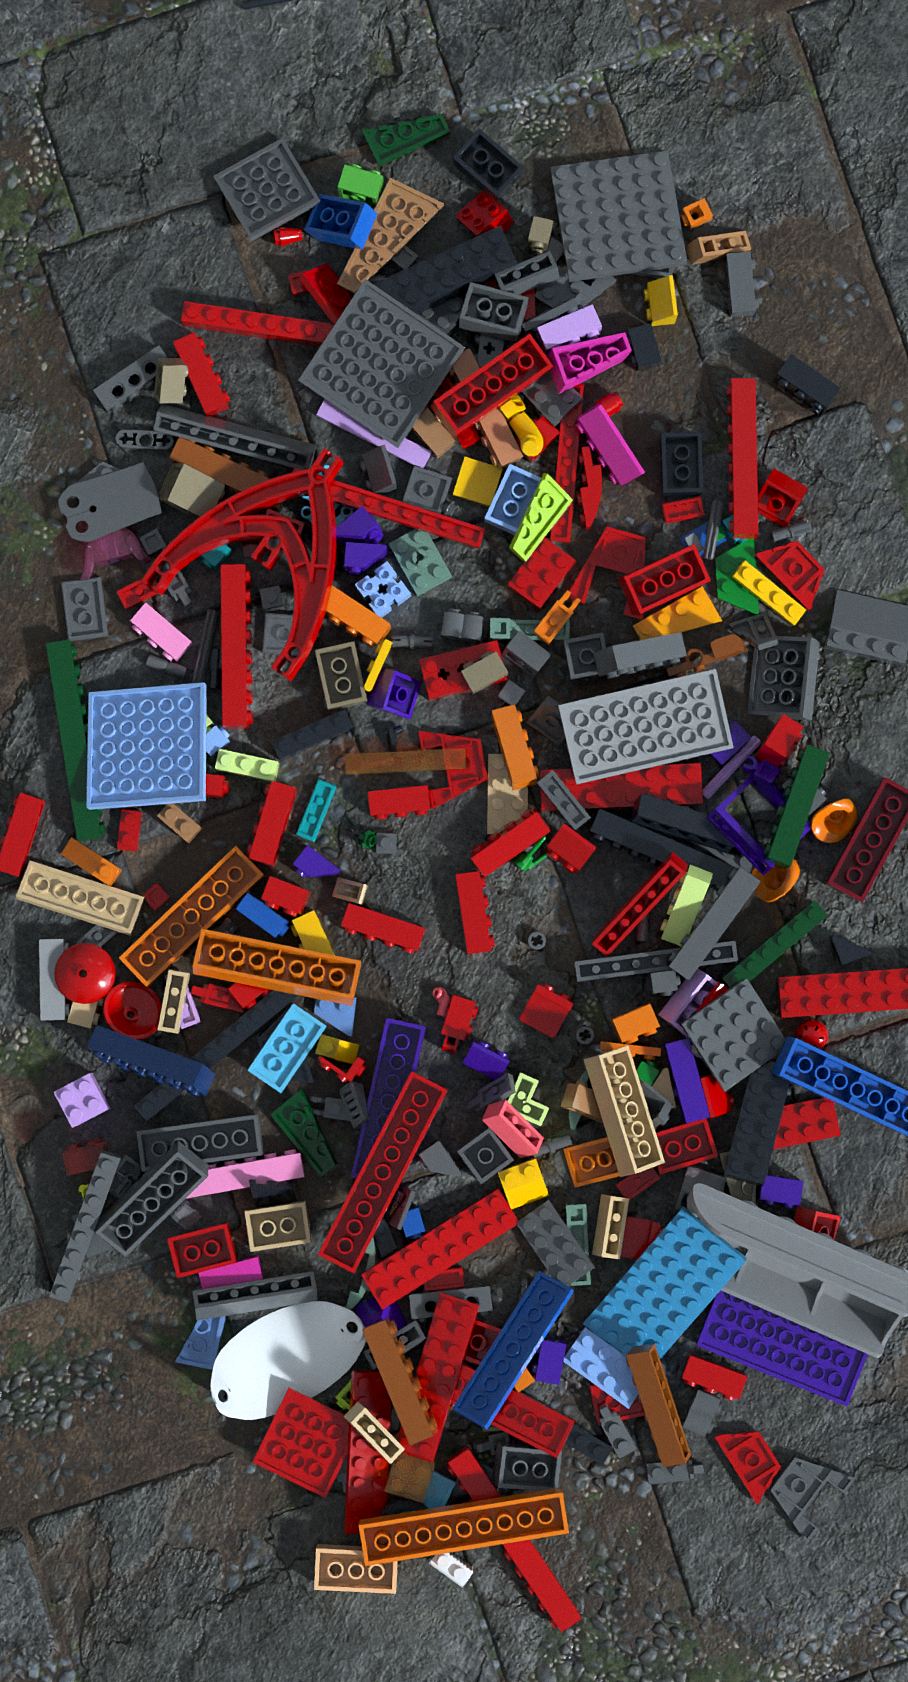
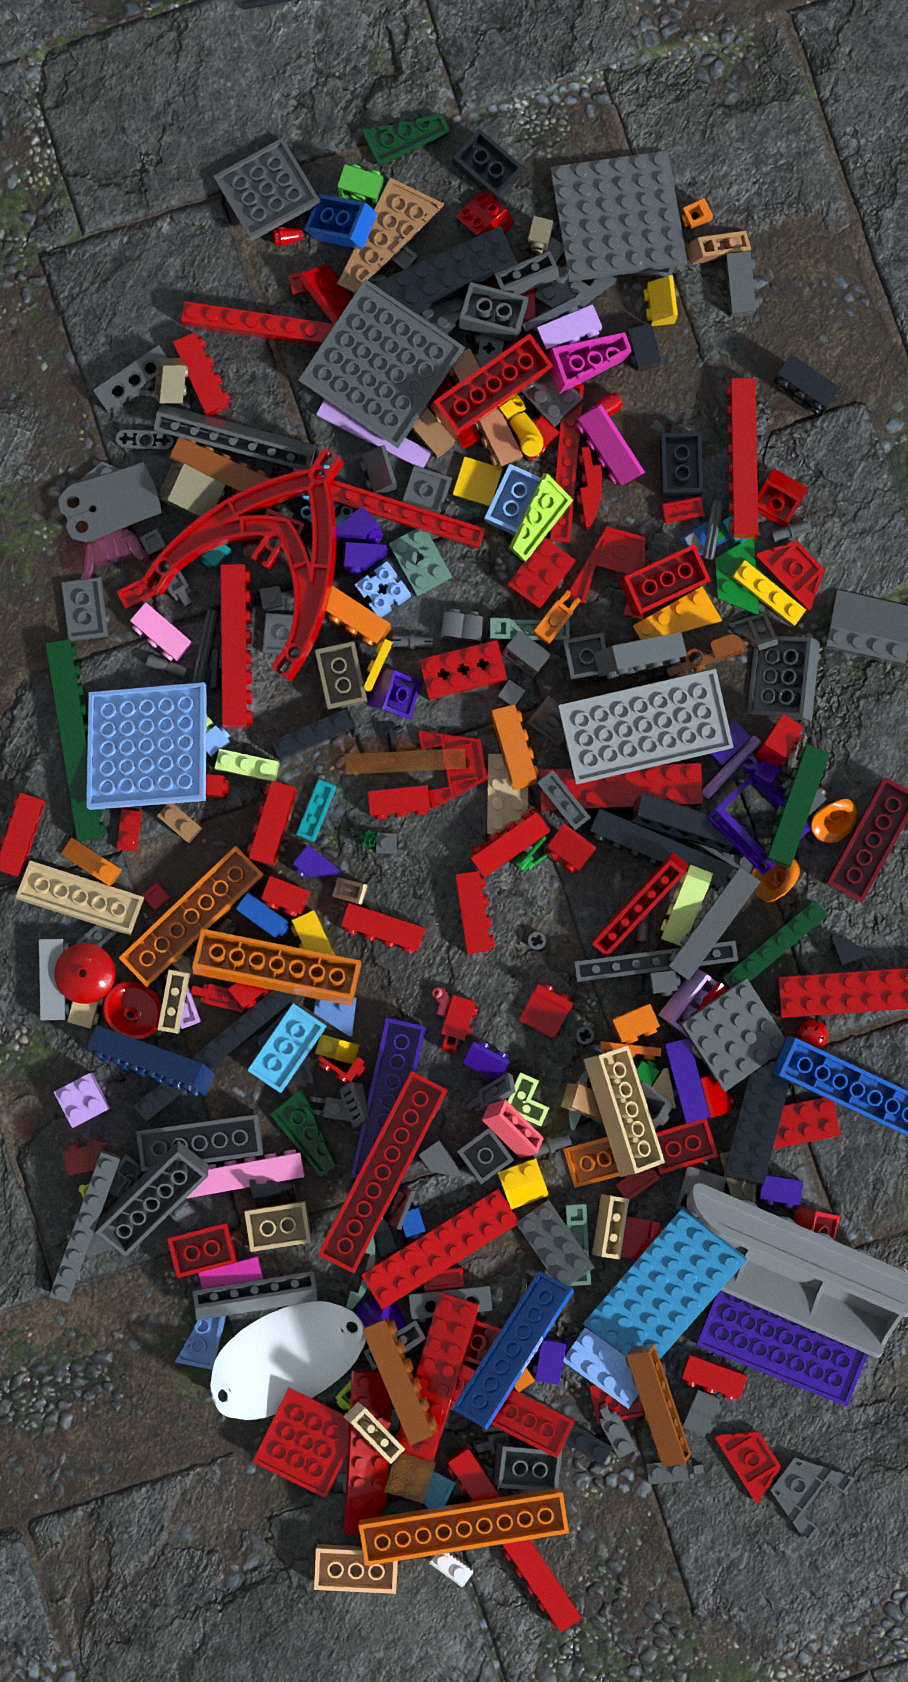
dark tan brick [461,651,508,694] -> none

